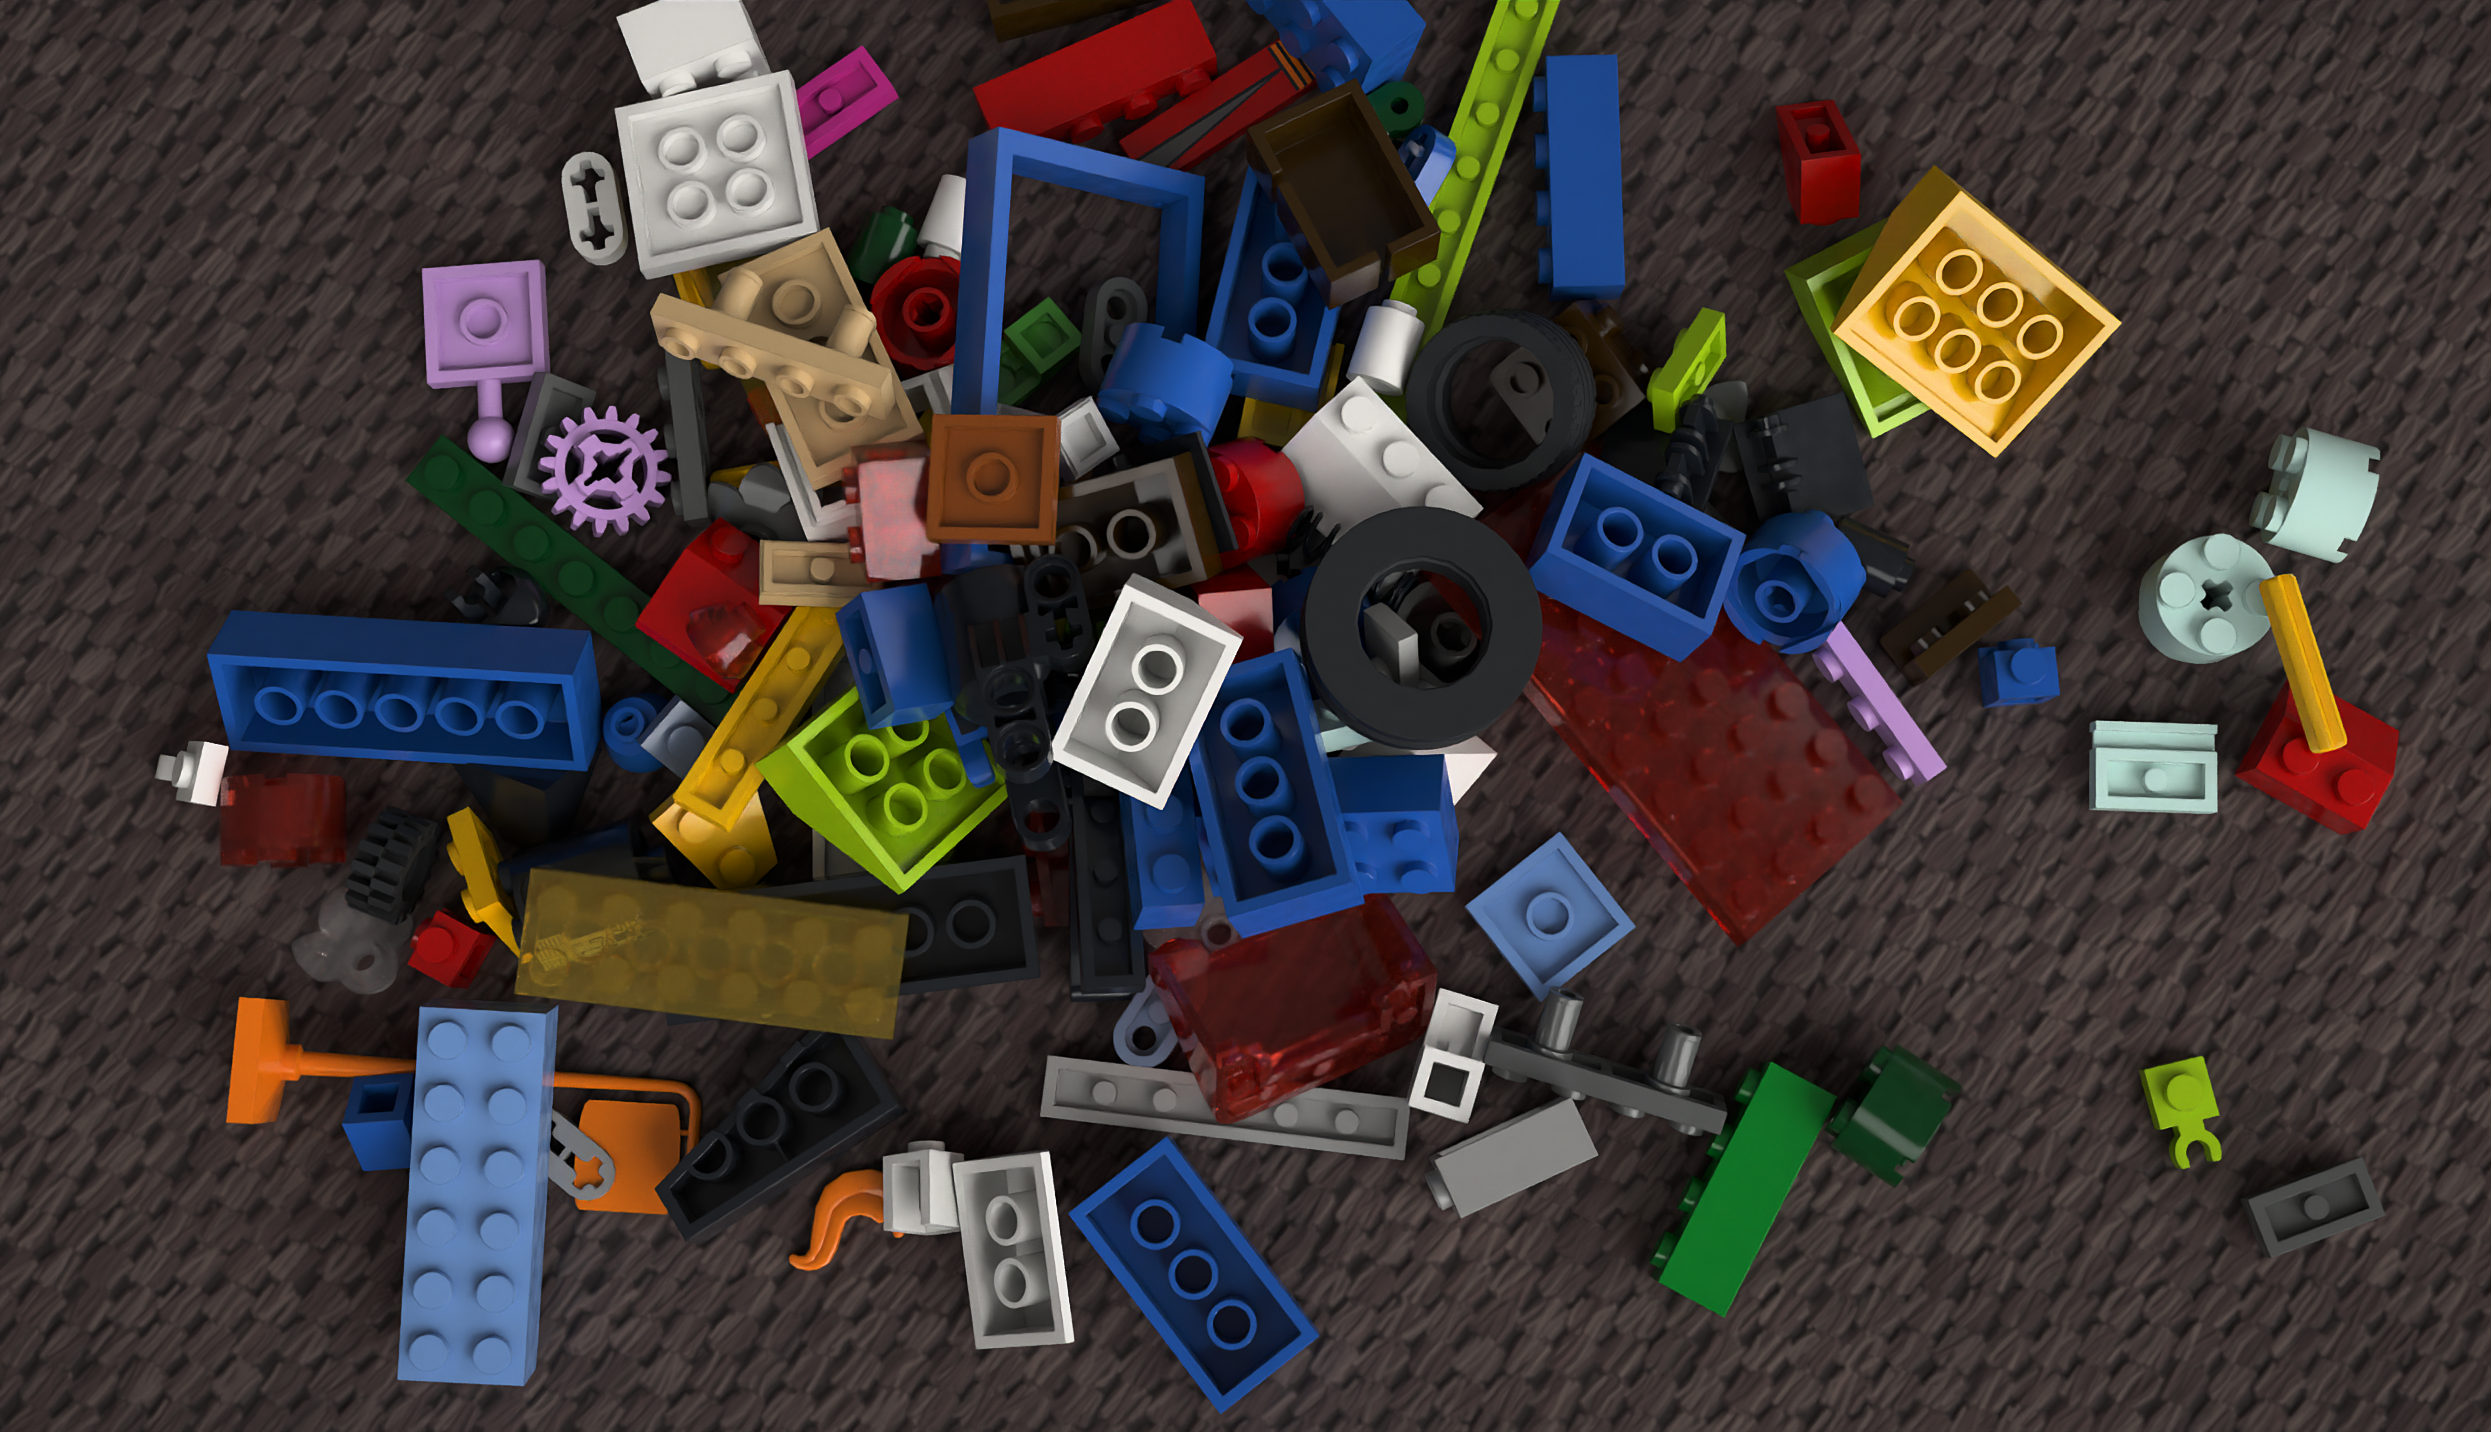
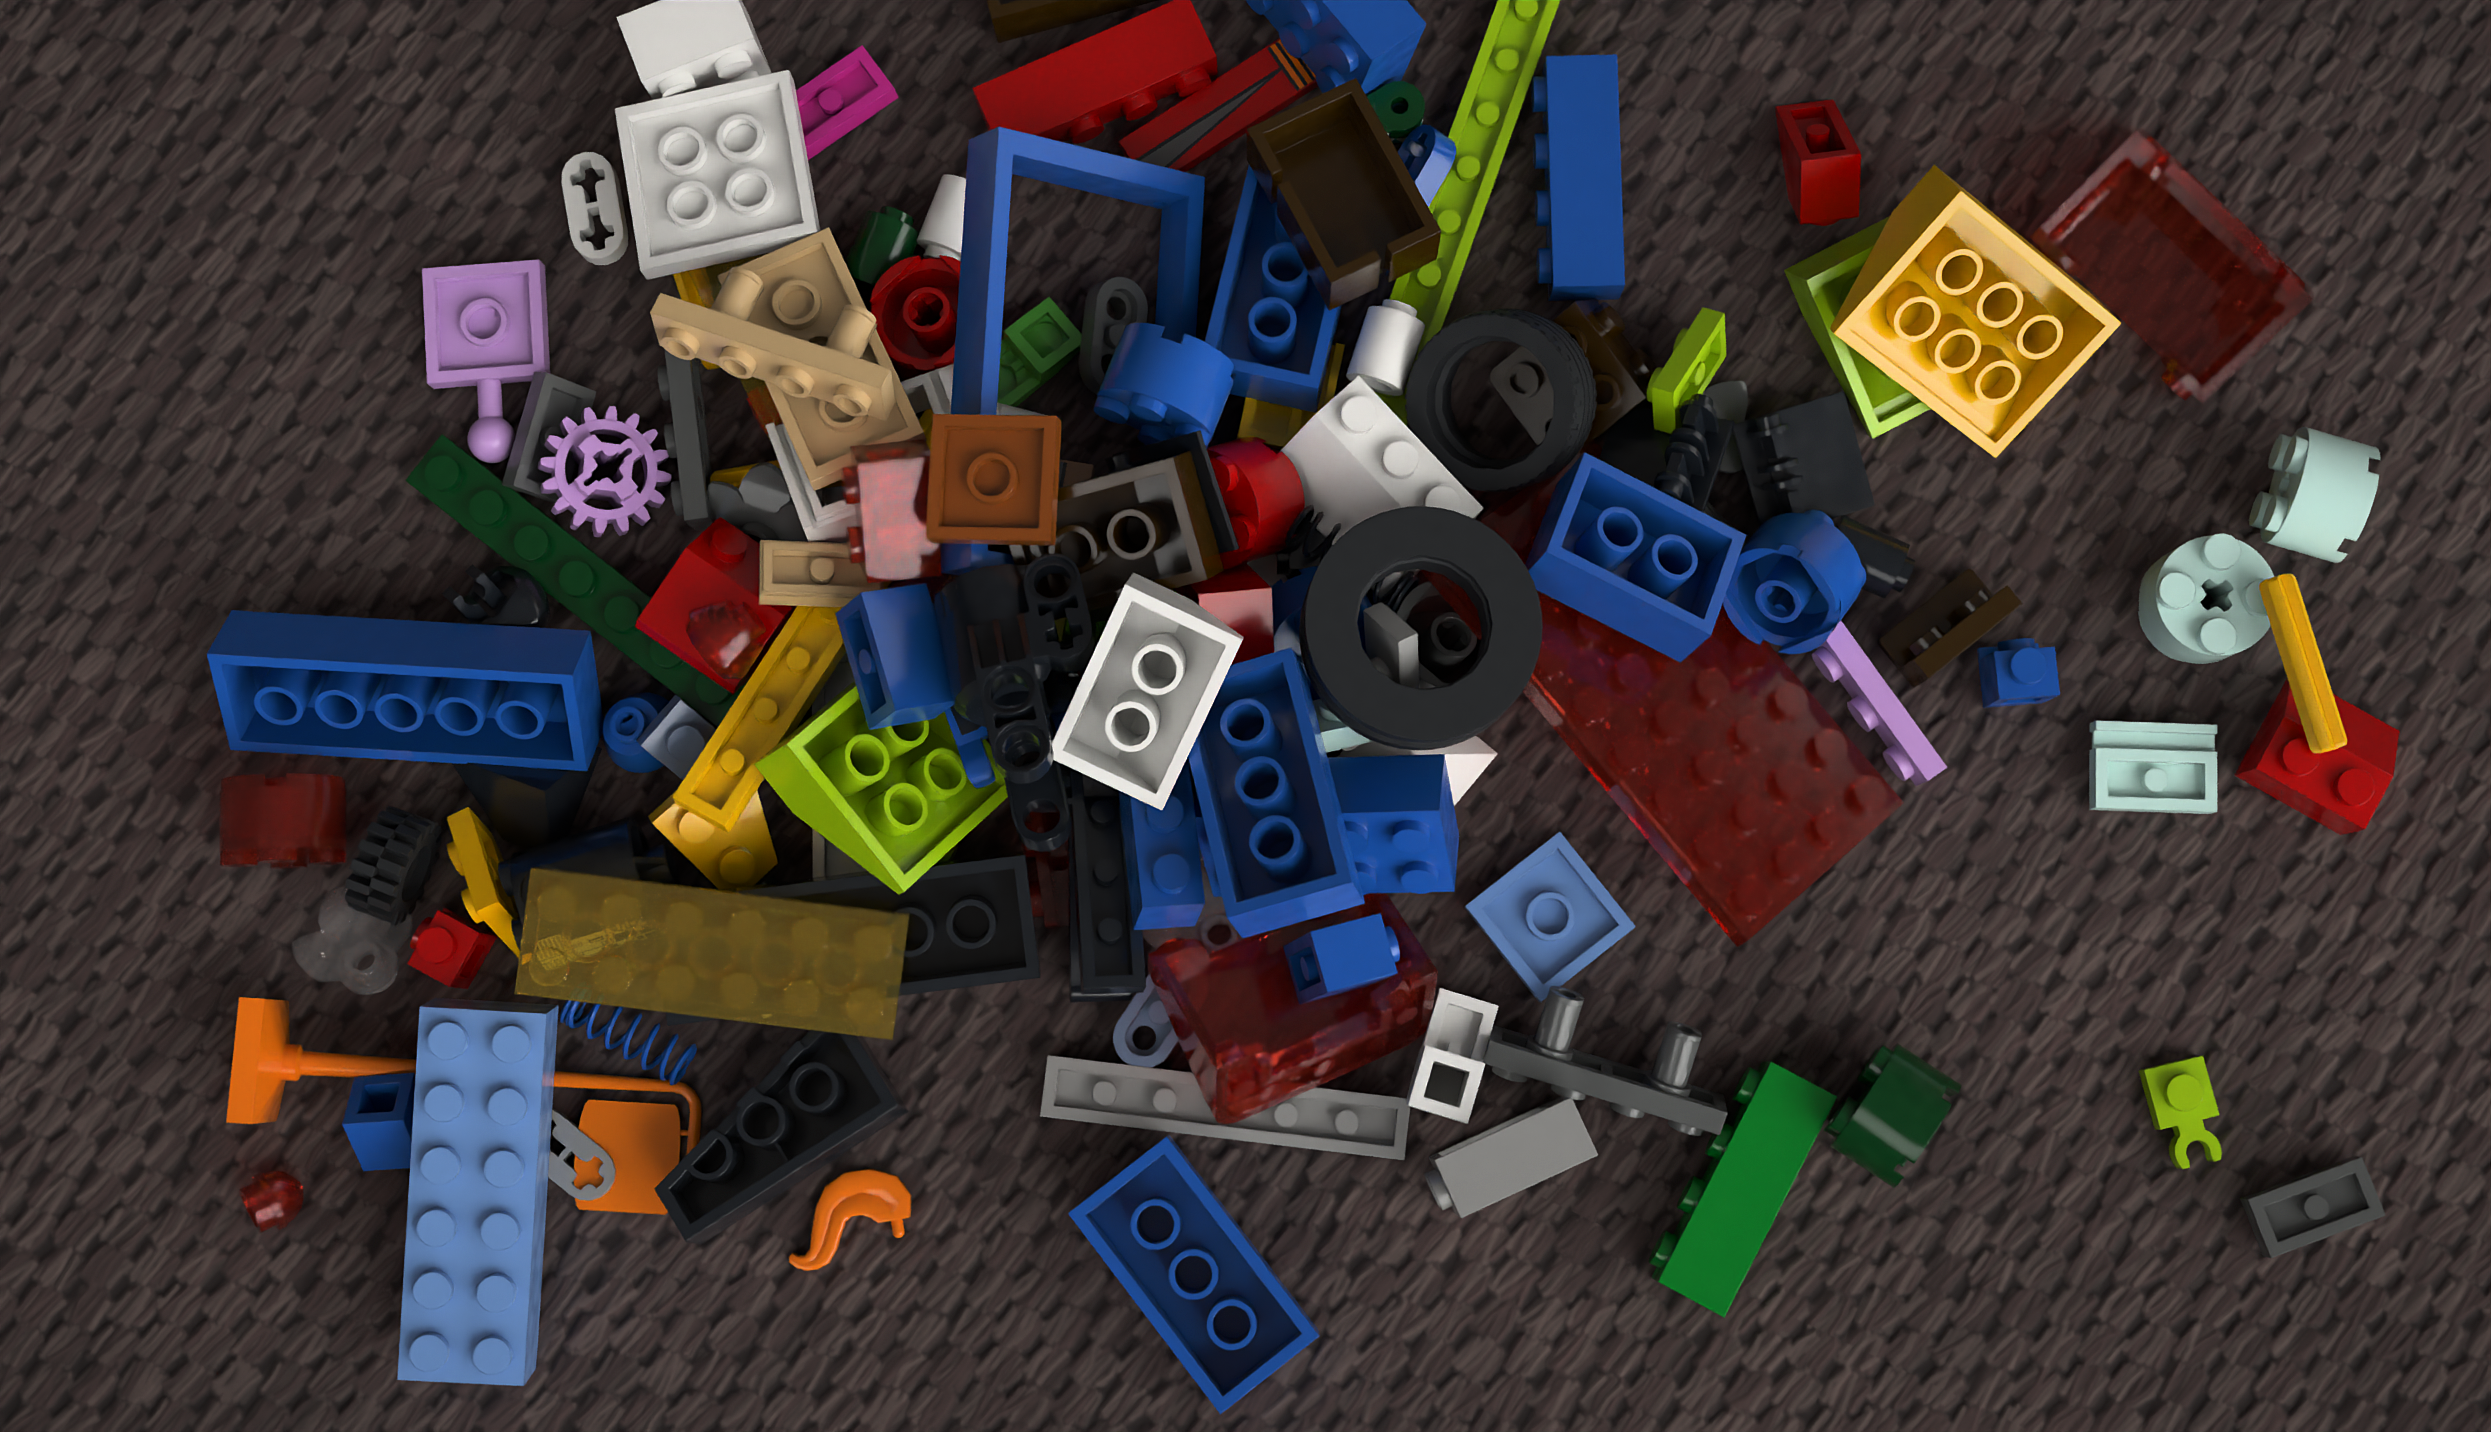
white plate [155,741,229,806] -> none
white window [883,1141,964,1235] -> none
white slope [952,1149,1074,1349] -> none
white tile [1055,396,1120,482] -> none
none -> clear red plate [239,1171,304,1233]
none -> blue piece [560,981,697,1085]
none -> blue brick [1283,913,1400,1005]
none -> clear red windscreen [2030,128,2314,404]

